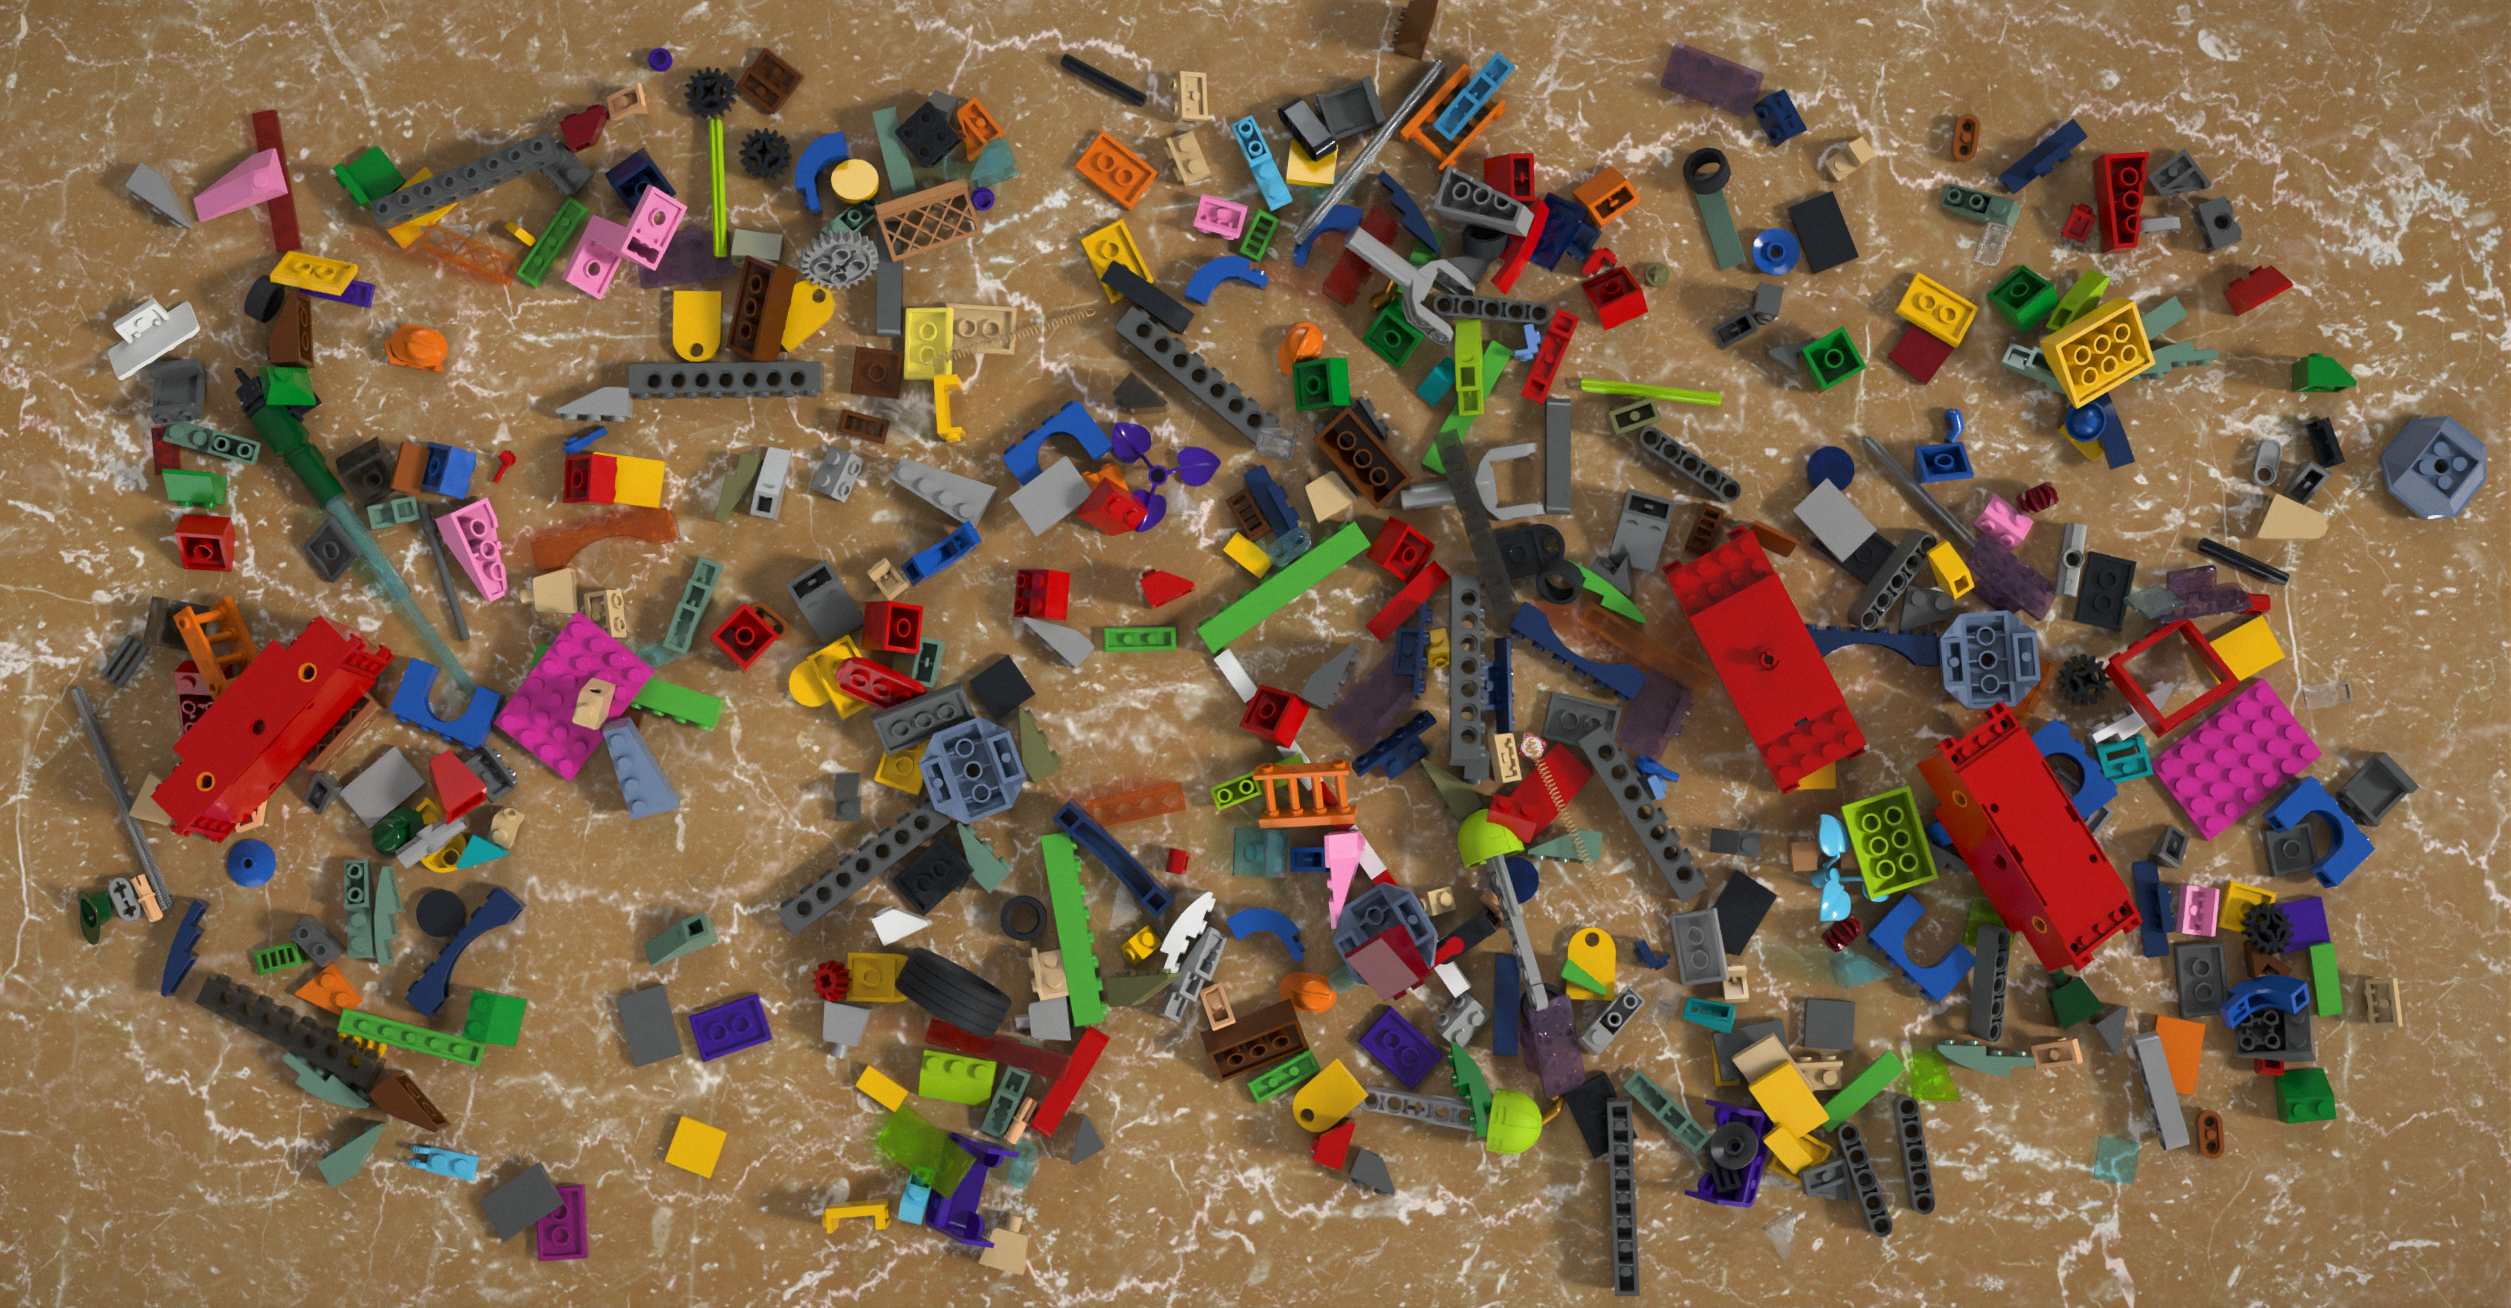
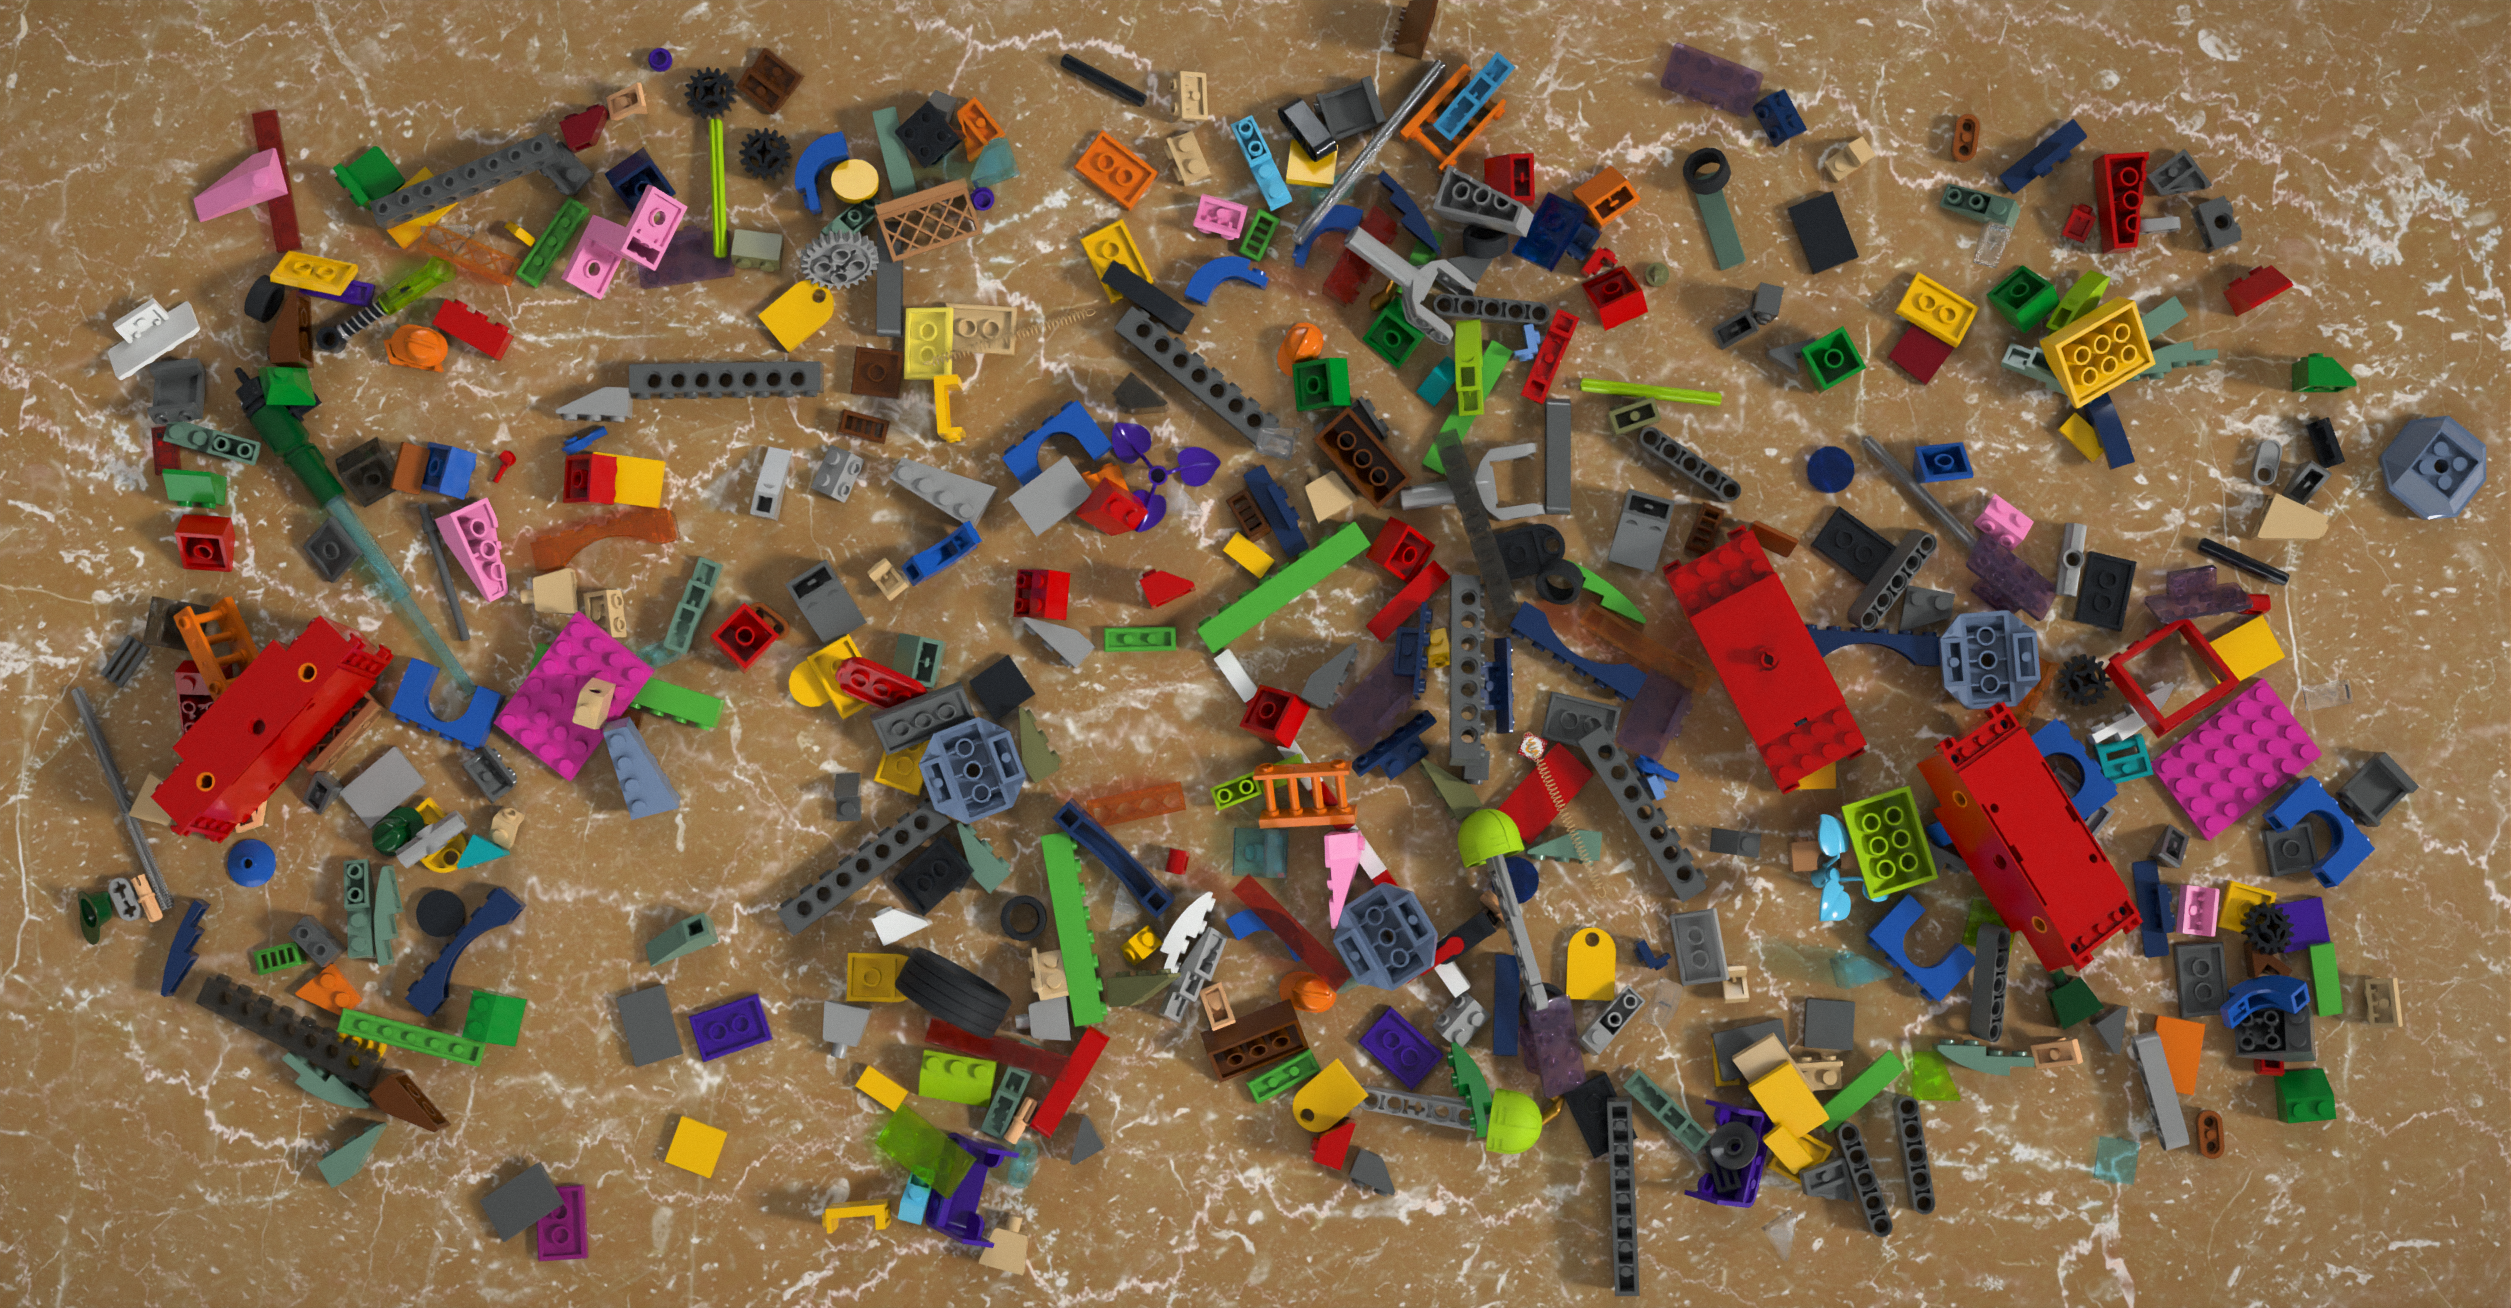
light grey slope [125,162,194,229] -> none
sand green slope [367,496,420,531] -> none
medium azure hinge [407,1144,479,1181] -> none
red slope [429,749,487,825] -> none
yellow tile [673,291,723,363] -> none
olive slope [714,453,764,523] -> none
reddish brown slope [726,255,798,362] -> none
red gear [811,960,853,1002] -> none
red slope [861,601,923,654] -> none
clear light blue plate [1267,527,1312,567] -> none
blue slope [1290,847,1329,872] -> none
slope [1344,923,1432,1001] -> none
tan bracket [1415,886,1456,917] -> none
red slope [1486,793,1540,843] -> none
tan bracket [1487,733,1522,784] -> none
red slope [1490,197,1549,295] -> none
bright green slope [1558,958,1607,995] -> none
dark grey slope [1589,555,1636,596] -> none
teal slope [1683,997,1736,1034] -> none
black tile [1711,869,1778,956] -> none
blue dish [1752,228,1800,276] -> none
light grey tile [1791,478,1877,563] -> none
dark red gear [1821,913,1863,952] -> none
yellow slope [1926,539,1975,599] -> none
blue arm [1944,408,1964,443] -> none
dark red gear [2016,482,2059,516] -> none
blue hat [2065,401,2106,442] -> none
clear light blue piece [2123,584,2183,620] -> none
none -> piece [316,255,457,354]
none -> red brick [432,299,514,361]
none -> clear red tile [1231,873,1352,992]

